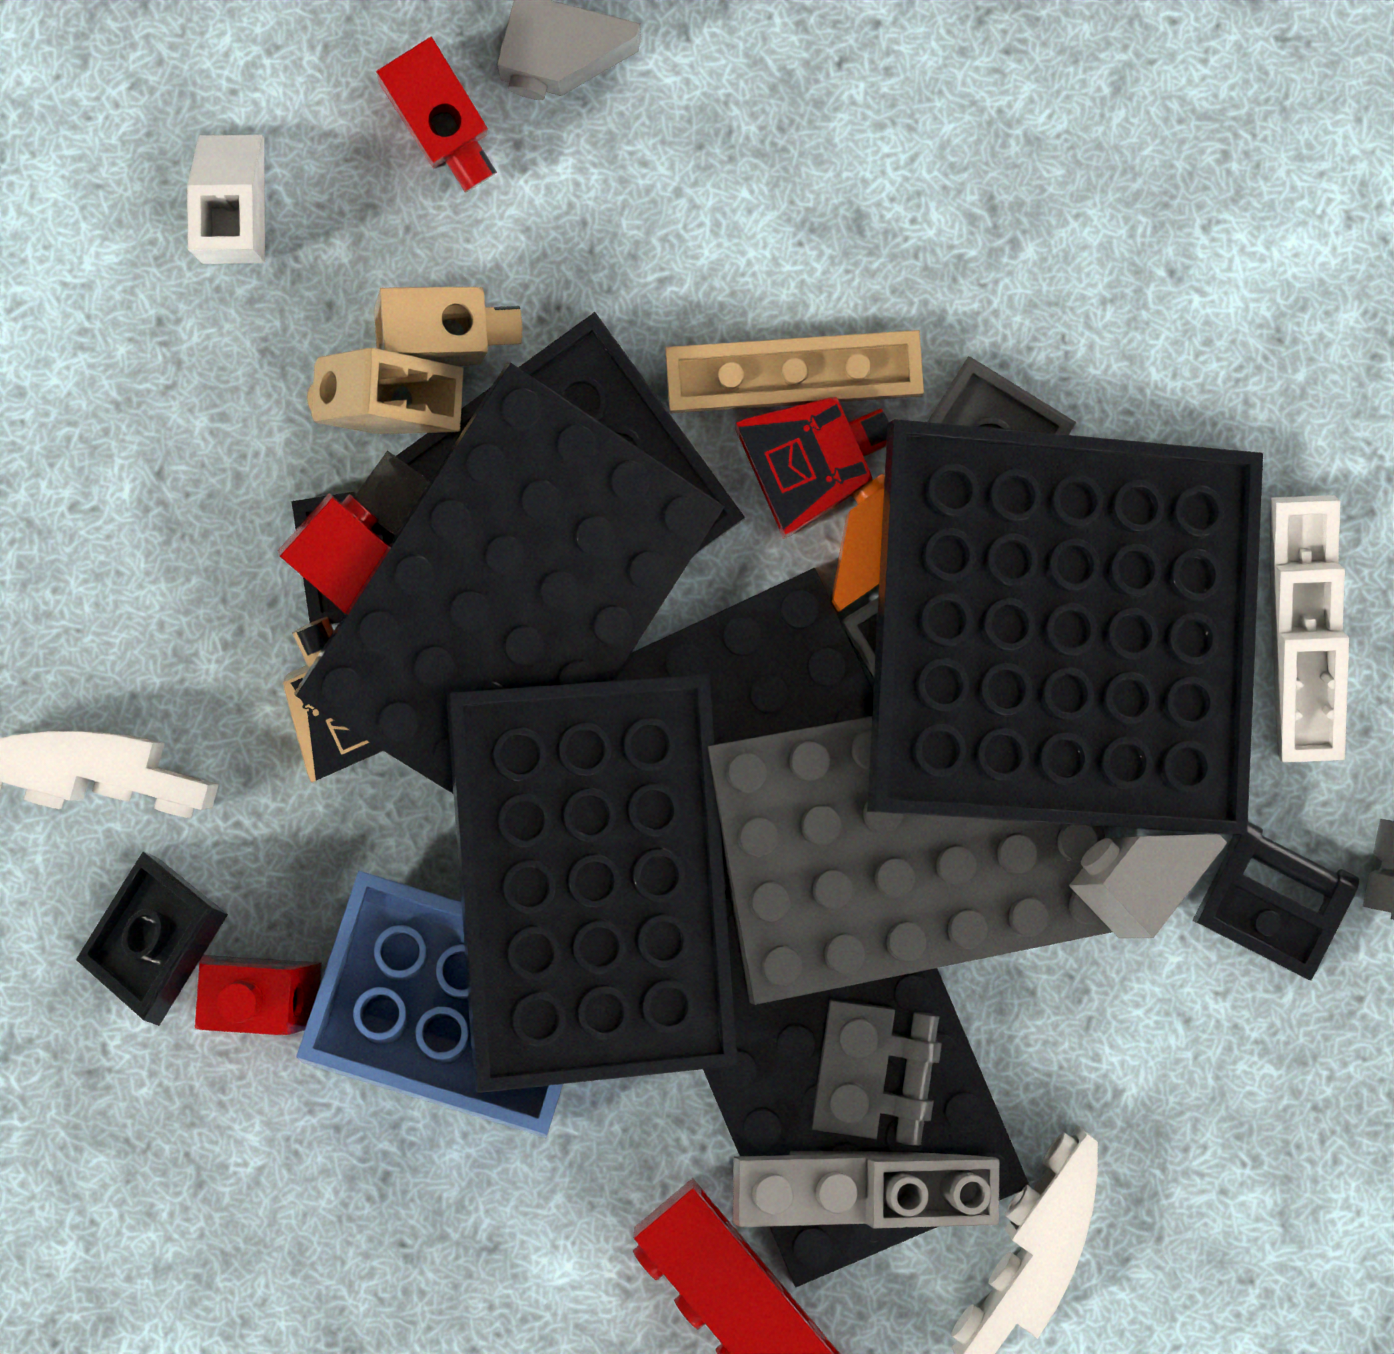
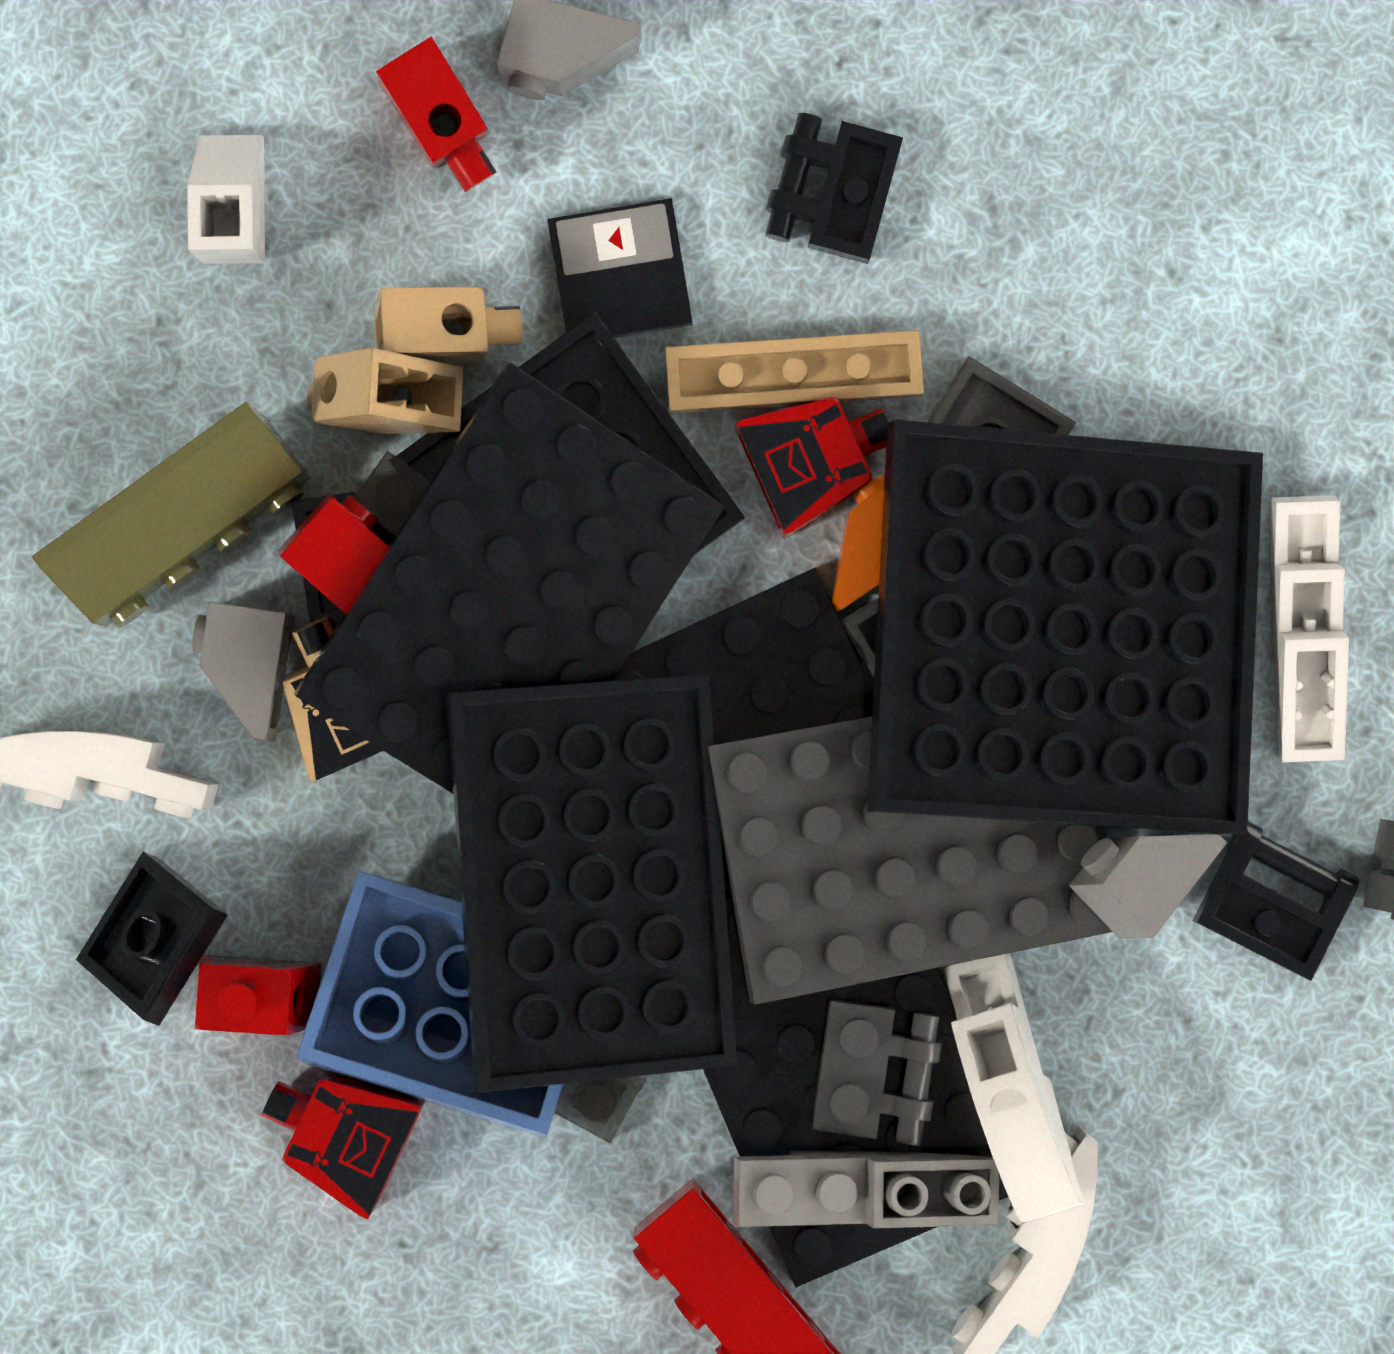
none -> olive slope [31,401,310,628]
none -> light grey slope [193,602,295,741]
none -> torso [261,1071,426,1220]
none -> black tile [547,198,693,338]
none -> clear smoke bracket [555,1075,647,1144]
none -> black plate [765,113,903,264]
none -> white slope [944,953,1084,1222]

